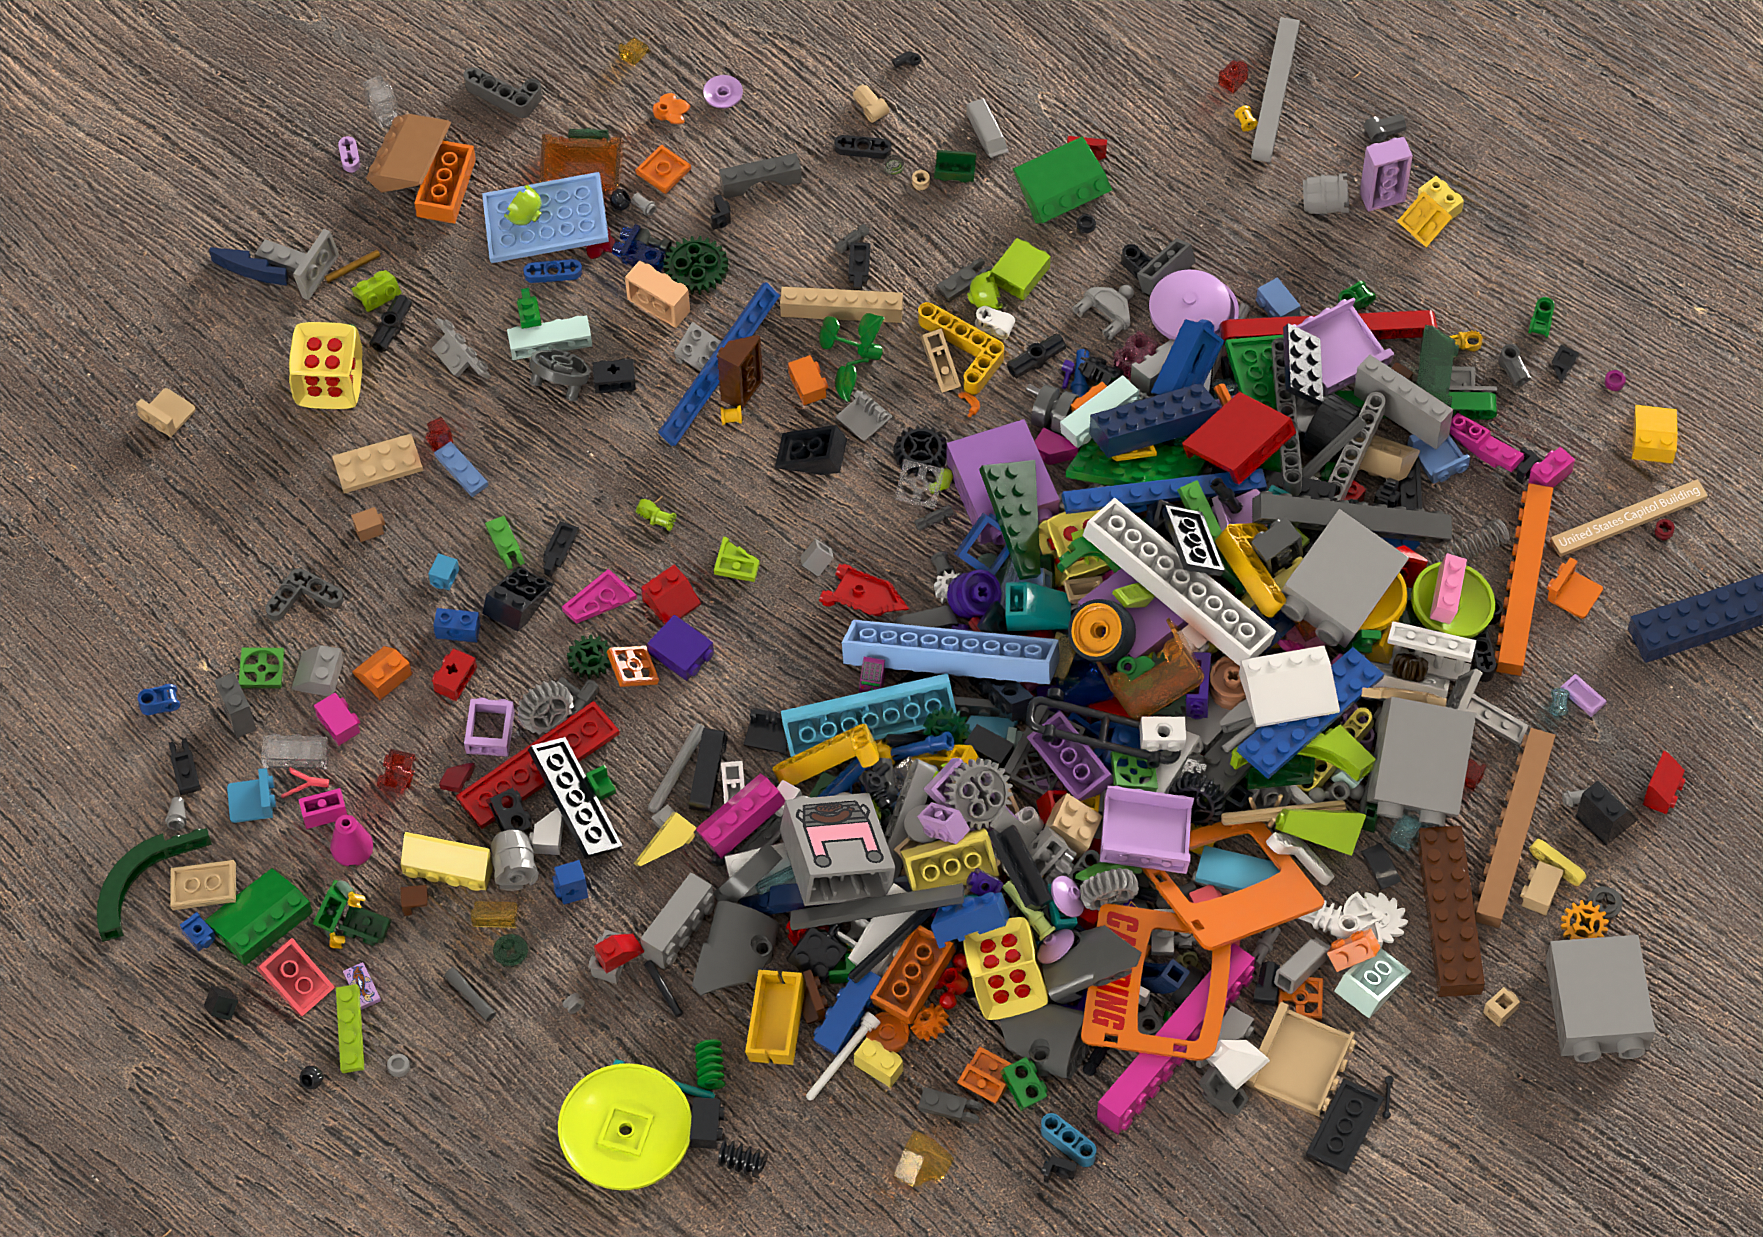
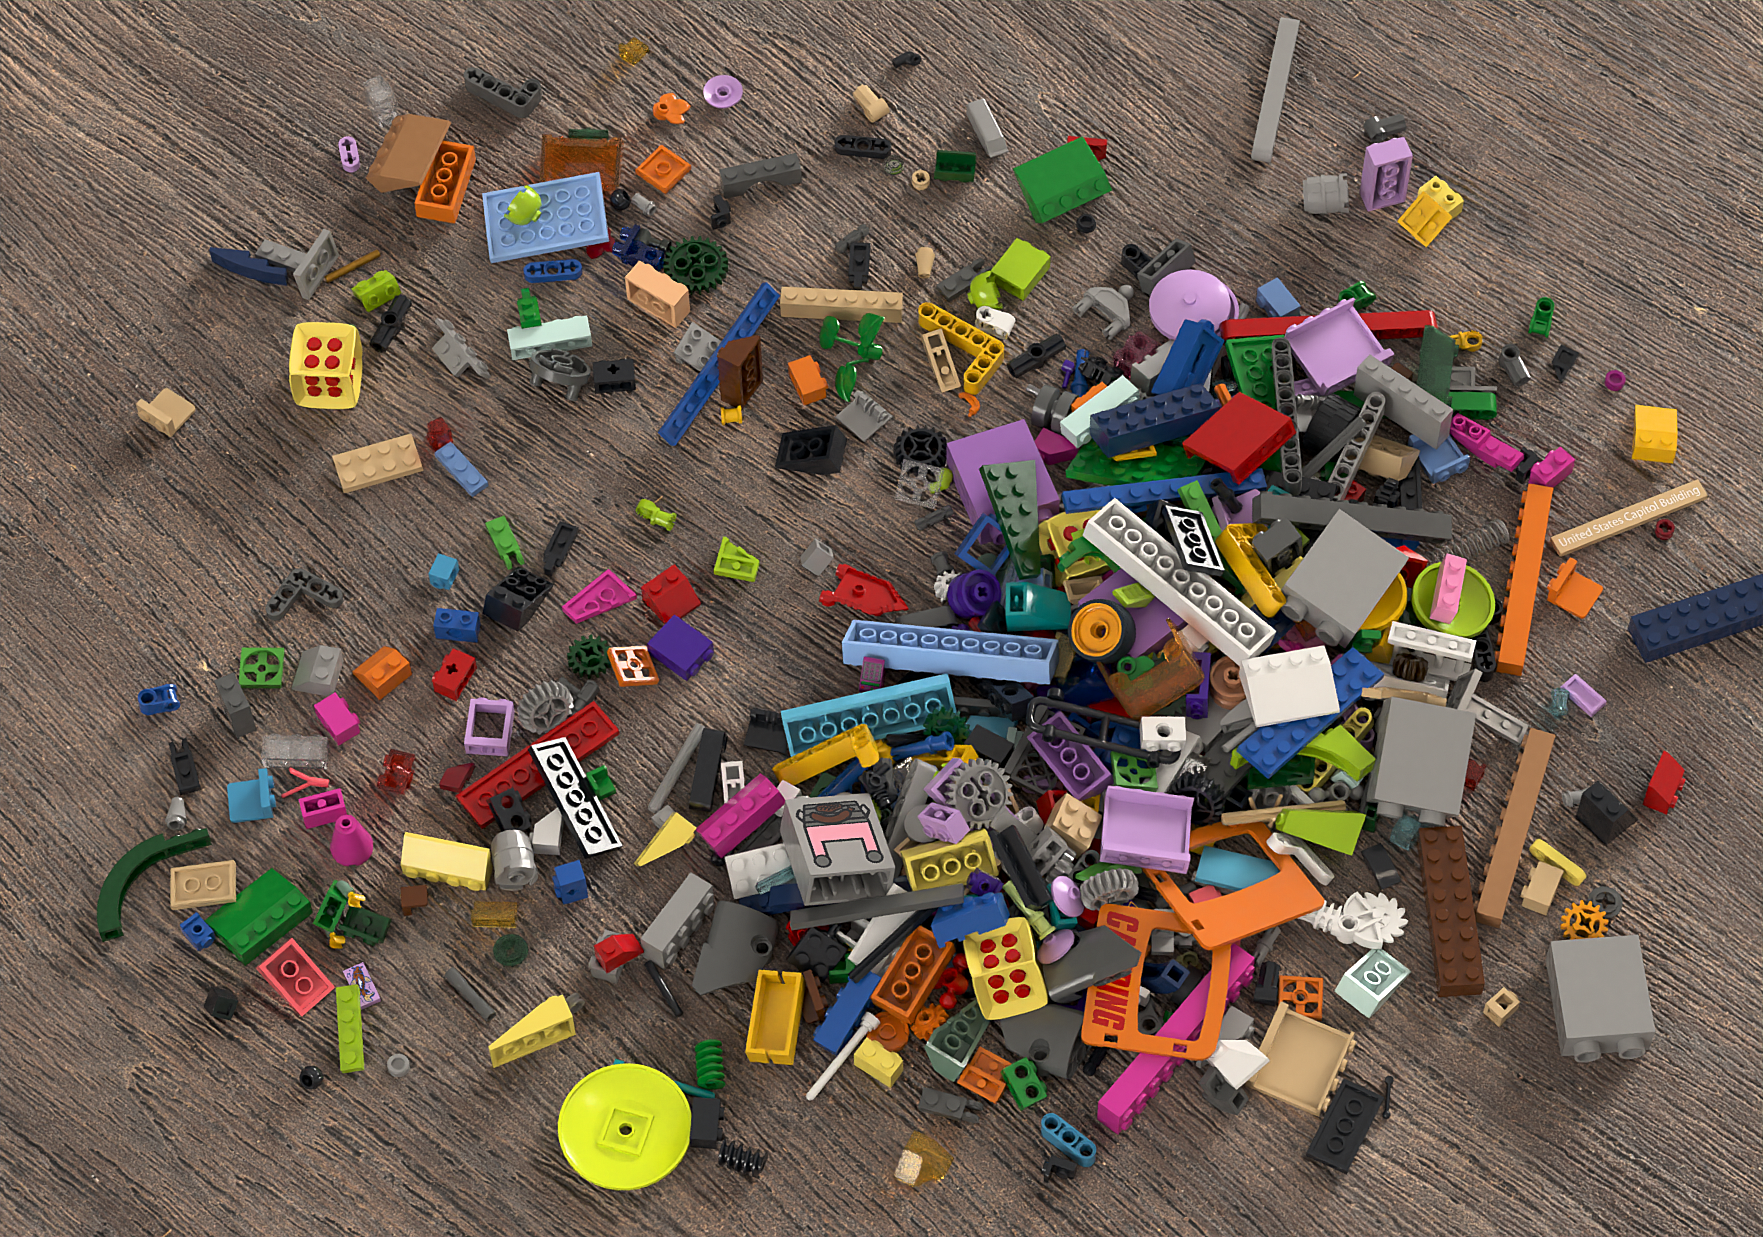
medium nougat brick [351,507,385,542] -> none
dark grey arch [713,843,783,903] -> none
clear red brick [1218,60,1249,94] -> none
yellow bush [1234,105,1258,132] -> none
light grey piece [1274,937,1331,994] -> none
plate [1283,323,1323,406] -> none
orange brick [1327,928,1381,972] -> none
none -> light yellow slope [488,995,576,1068]
none -> tan cone [915,247,935,279]
none -> sand green wedge [924,998,990,1082]

